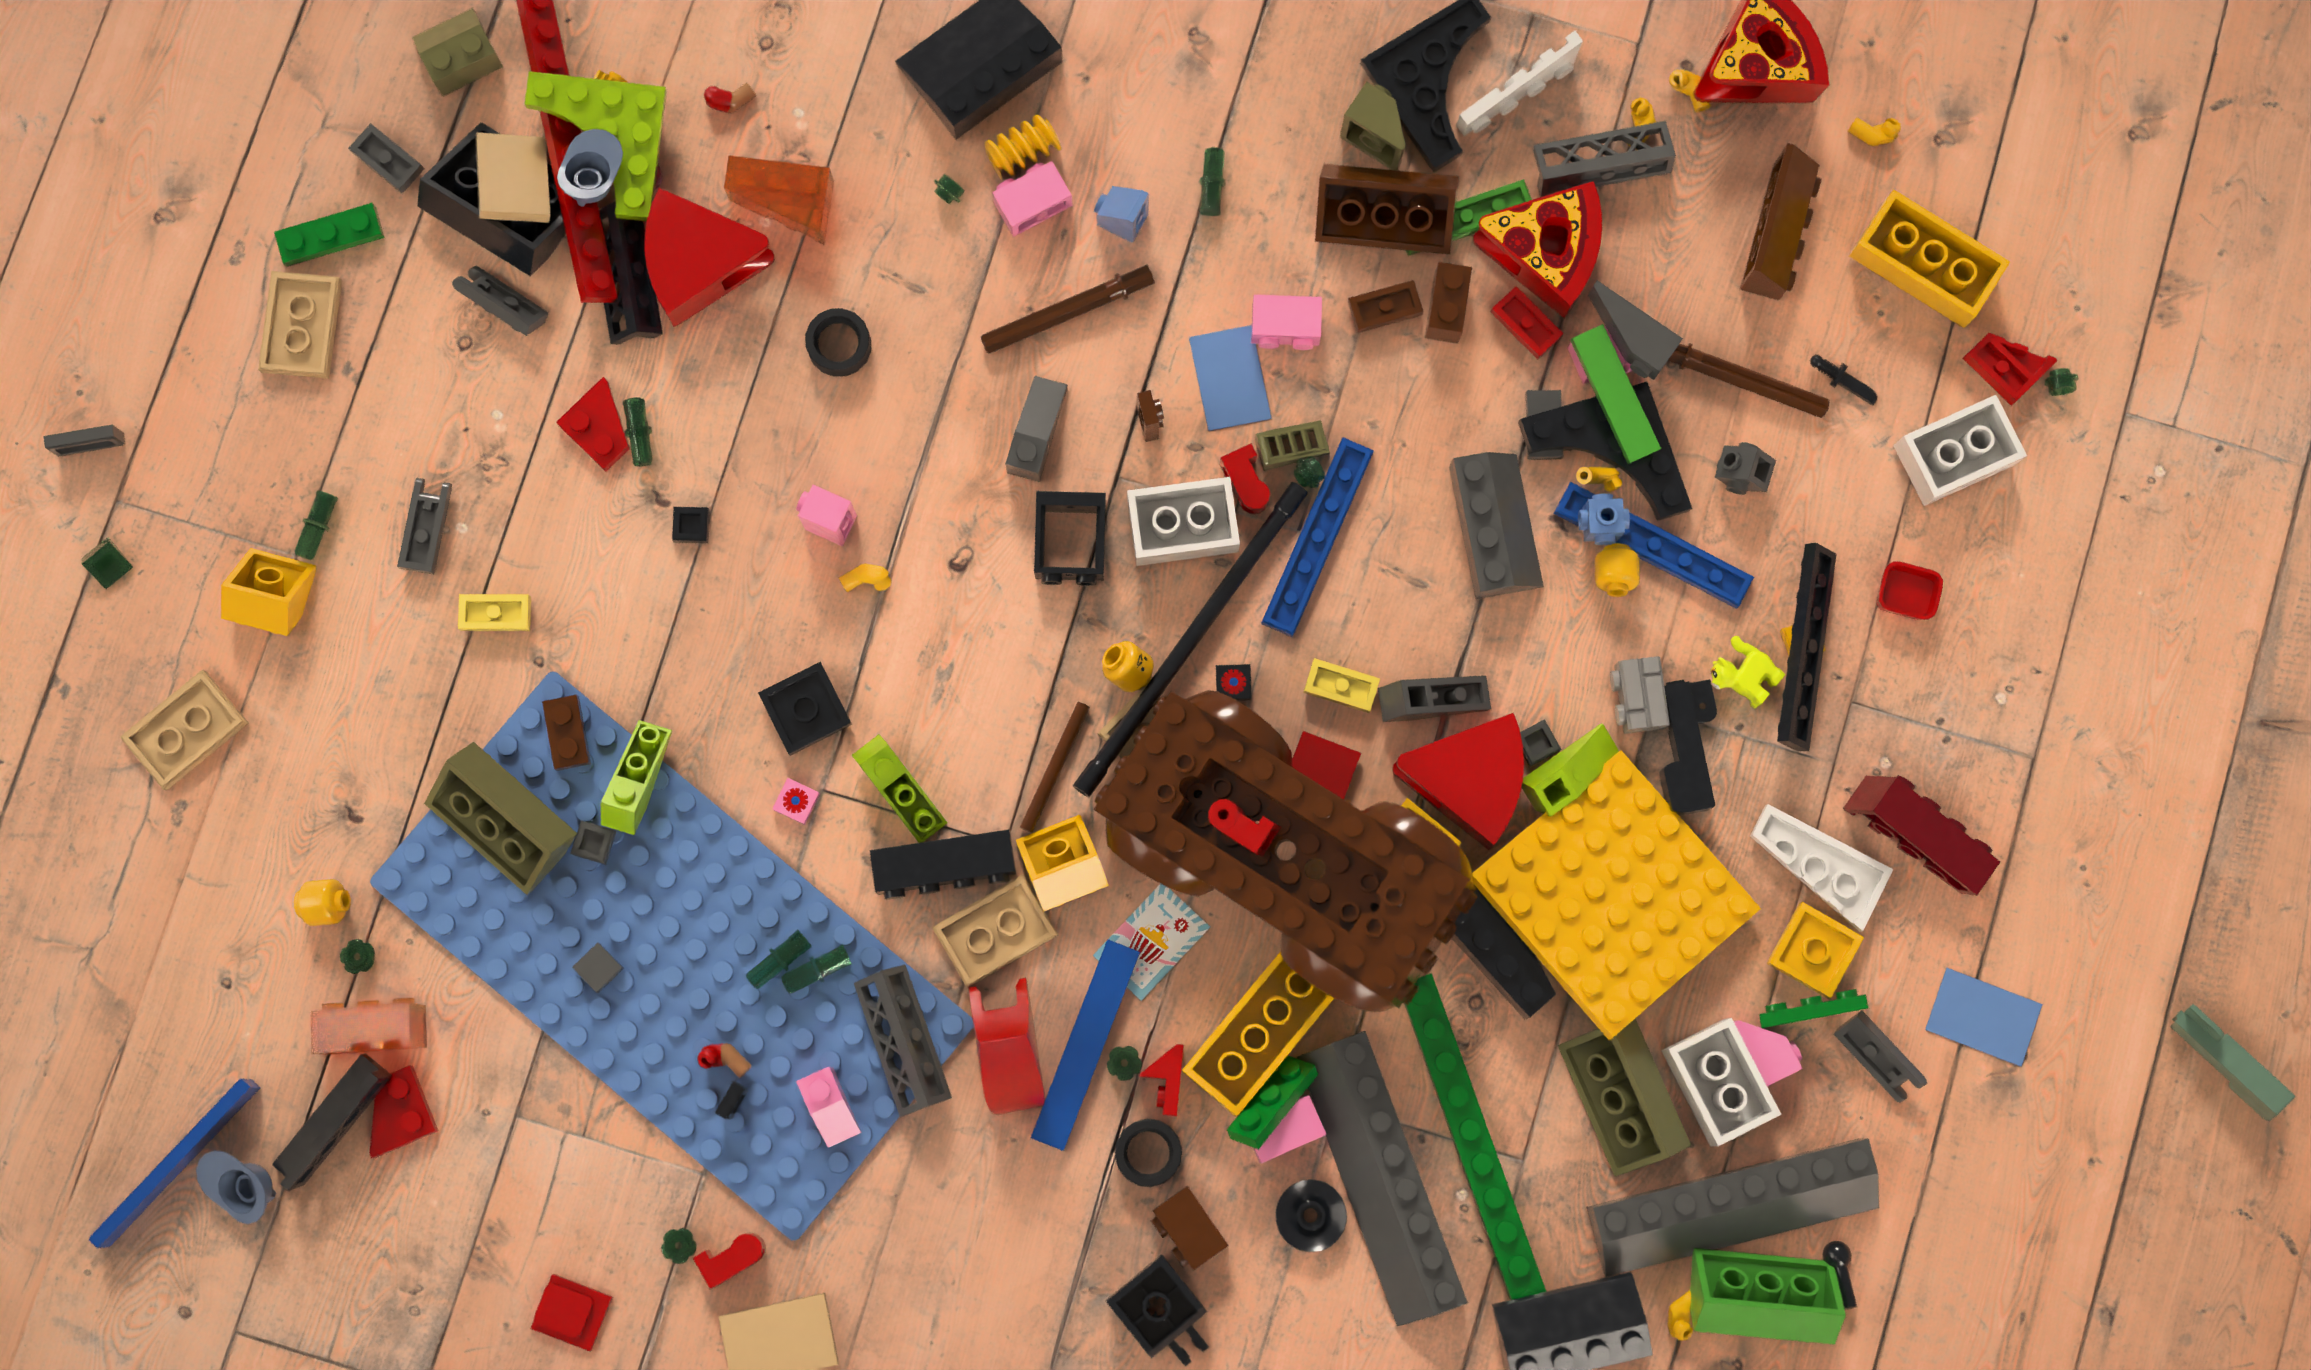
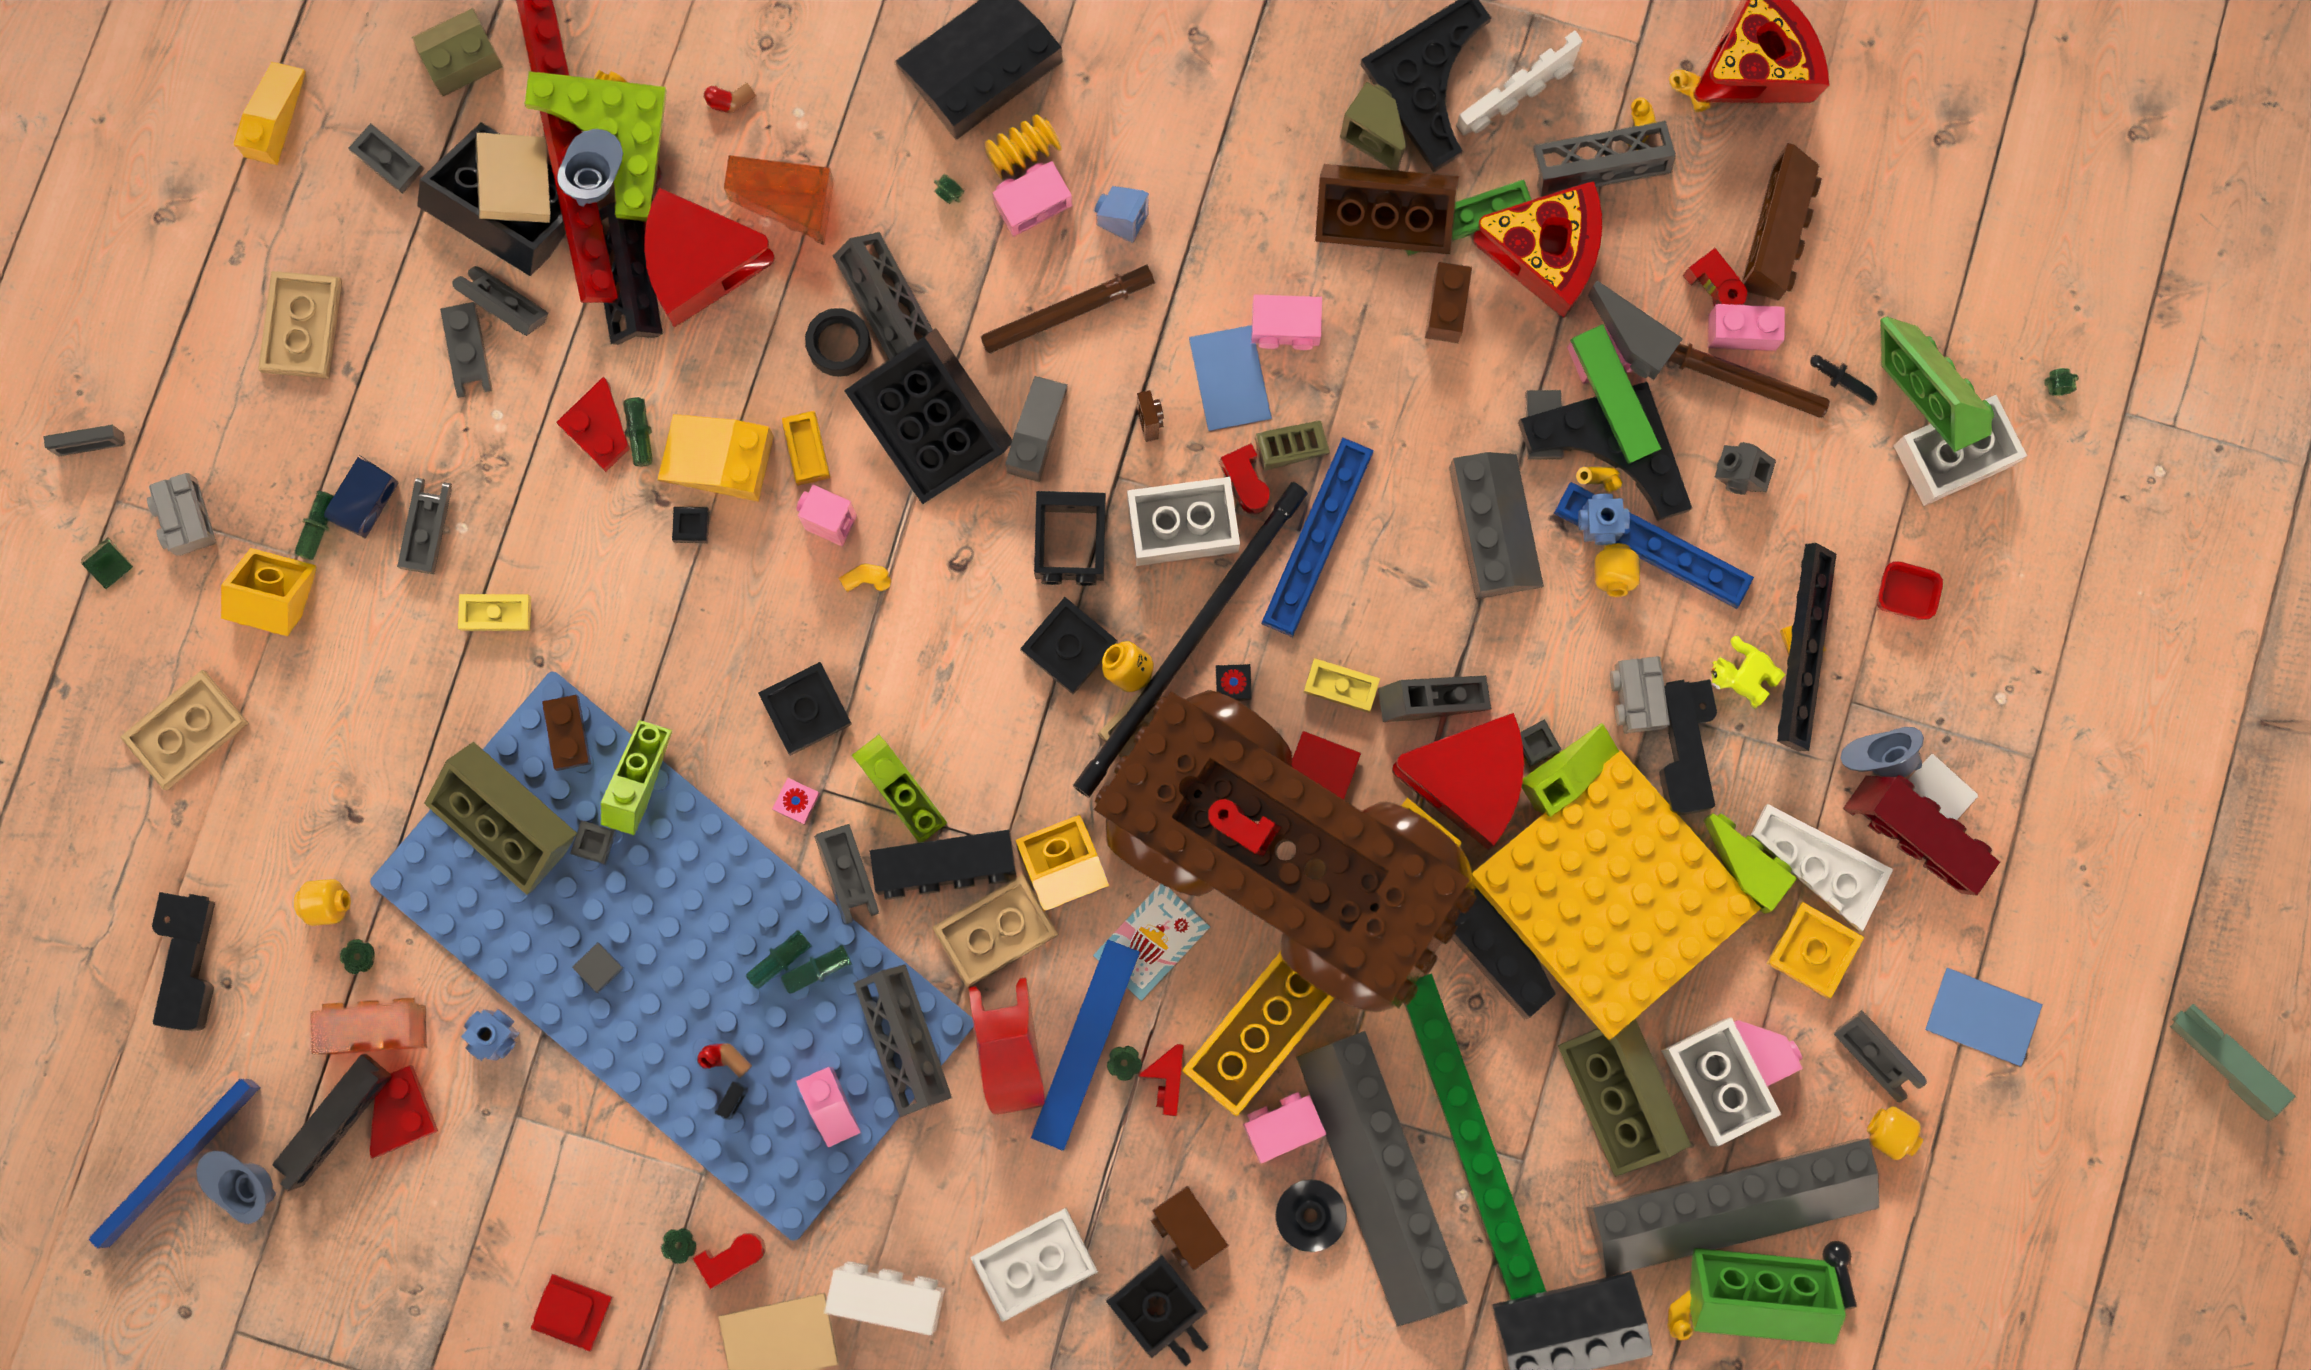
green plate [274,203,385,267] -> none
reddish brown bar [1020,702,1090,833] -> none
black tyre [1115,1119,1182,1187] -> none
clear green axle [1199,147,1226,216] -> none
green plate [1227,1055,1318,1150] -> none
clear green plate [1294,456,1325,488] -> none
reddish brown plate [1348,280,1424,333] -> none
red plate [1490,286,1564,360] -> none
green plate [1759,989,1869,1028] -> none
yellow arm [1848,117,1901,146] -> none
yellow brick [1849,189,2010,328] -> none
red wing [1962,332,2058,406] -> none
none -> light grey brick [147,473,217,556]
none -> black piece [152,892,215,1031]
none -> yellow slope [233,62,306,165]
none -> dark blue piece [324,455,398,539]
none -> dark grey hinge [440,302,492,398]
none -> medium blue brick [461,1009,520,1061]
none -> yellow slope [657,414,774,502]
none -> yellow tile [781,410,831,486]
none -> dark grey hinge [814,824,879,925]
none -> white brick [824,1261,945,1335]
none -> dark grey fence [833,232,933,359]
none -> black slope [844,328,1012,504]
none -> white tile [970,1208,1098,1322]
none -> black plate [1020,597,1118,695]
none -> red leg [1683,248,1748,307]
none -> lime slope [1703,813,1797,914]
none -> bright pink brick [1708,304,1785,351]
none -> sand blue piece [1840,727,1924,777]
none -> yellow head [1866,1106,1923,1160]
none -> bright green slope [1880,316,1994,452]
none -> white sticker [1908,754,1978,820]

